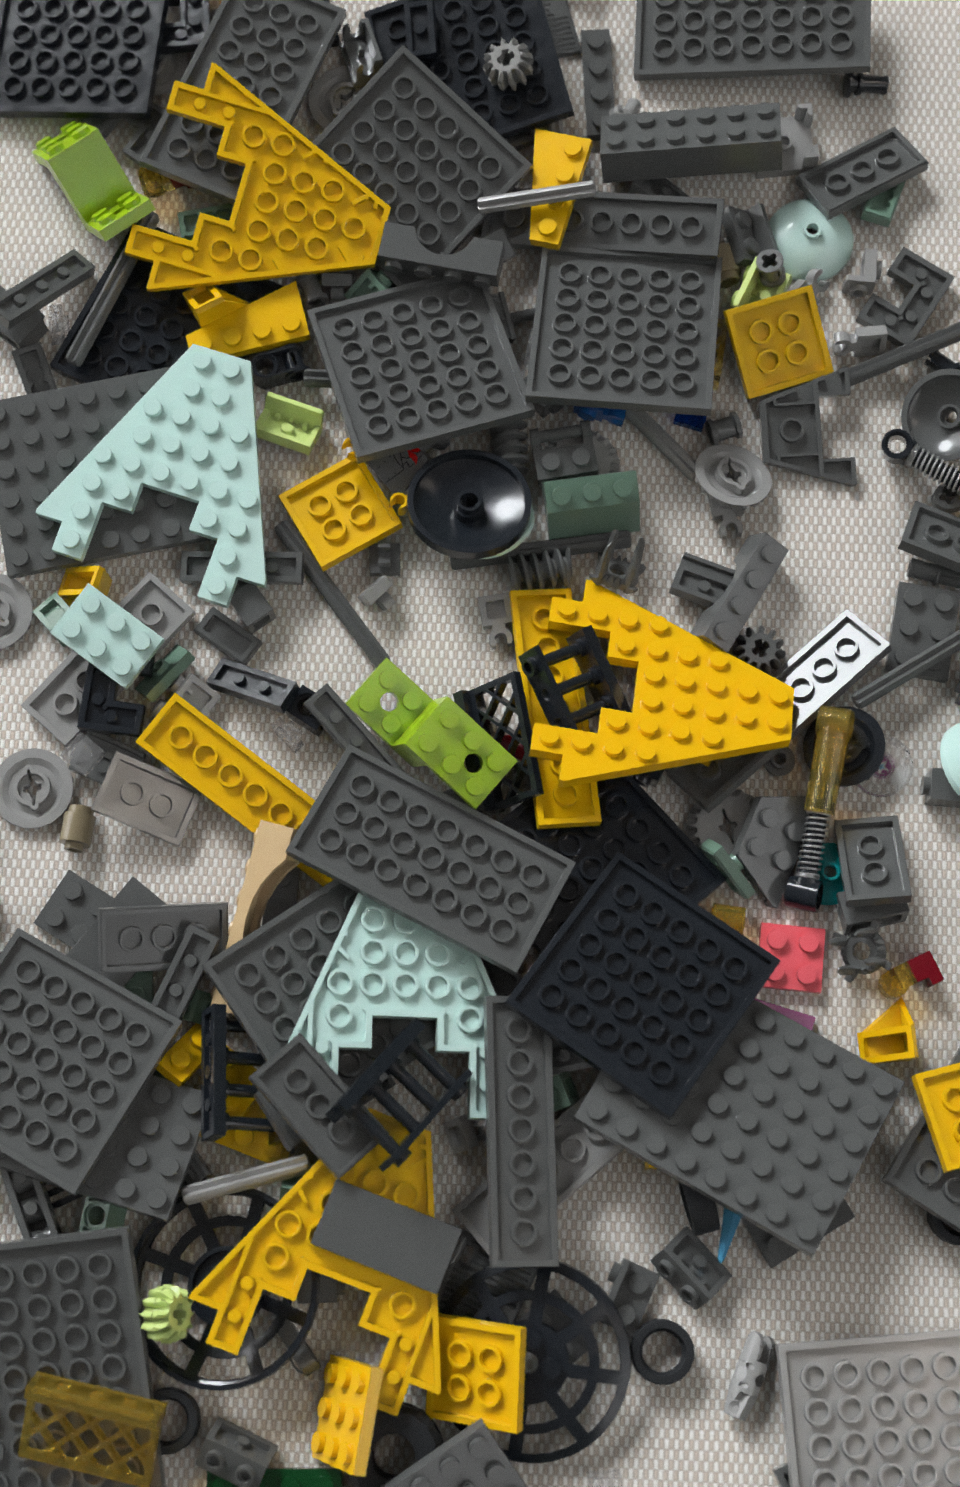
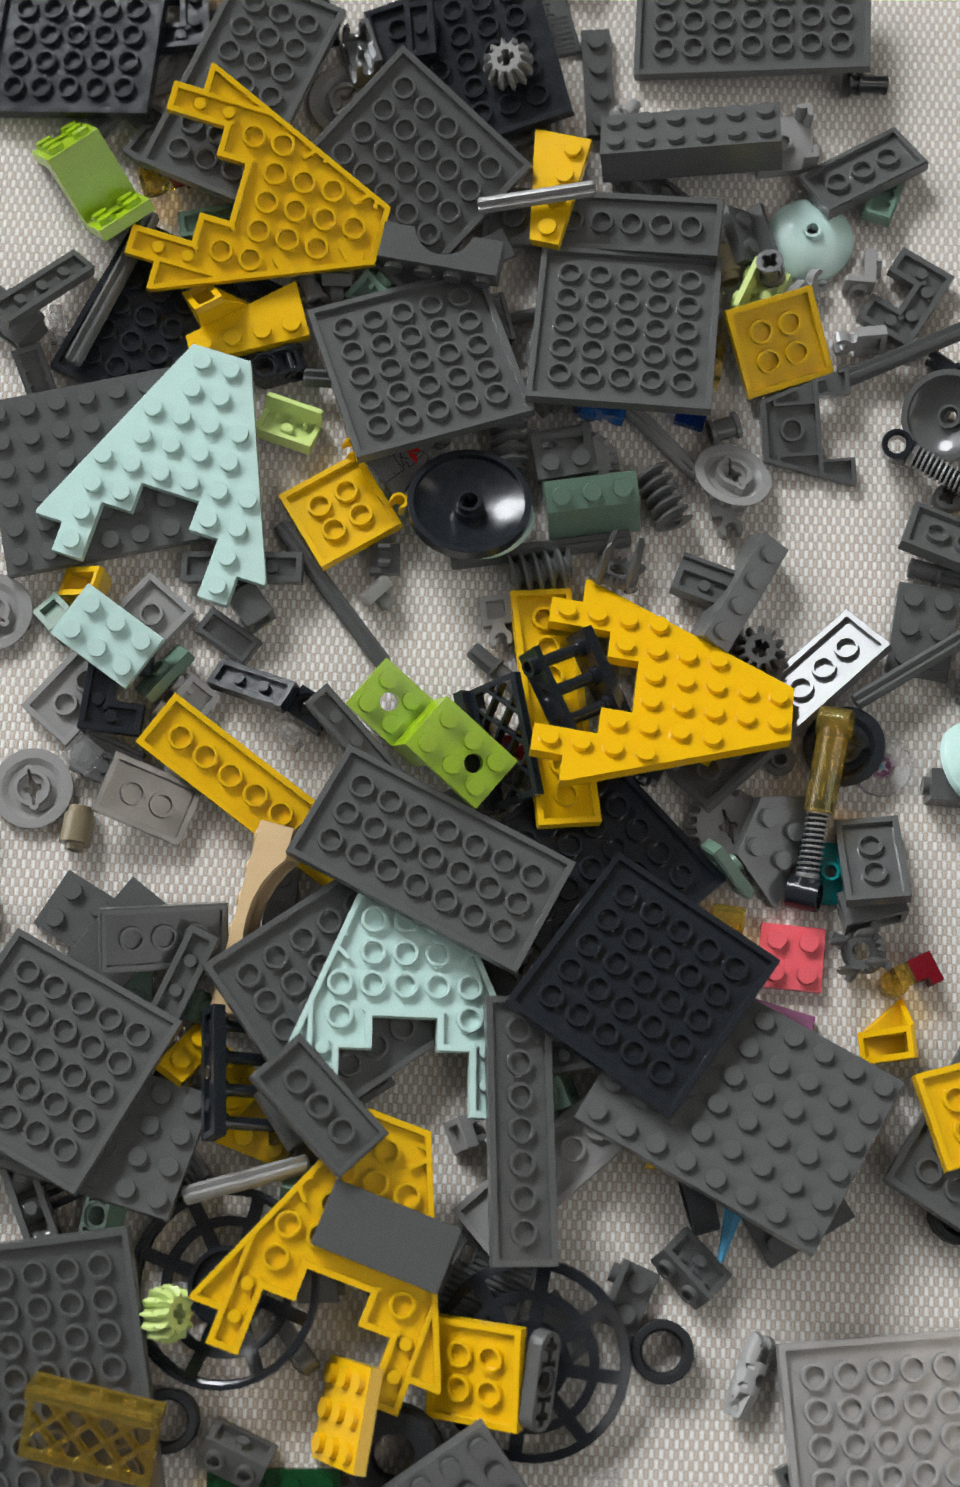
black fence [325,1018,473,1172] -> none
none -> dark grey axle [467,643,513,695]
none -> dark grey beam [519,1328,561,1433]
none -> dark grey piece [637,462,693,532]

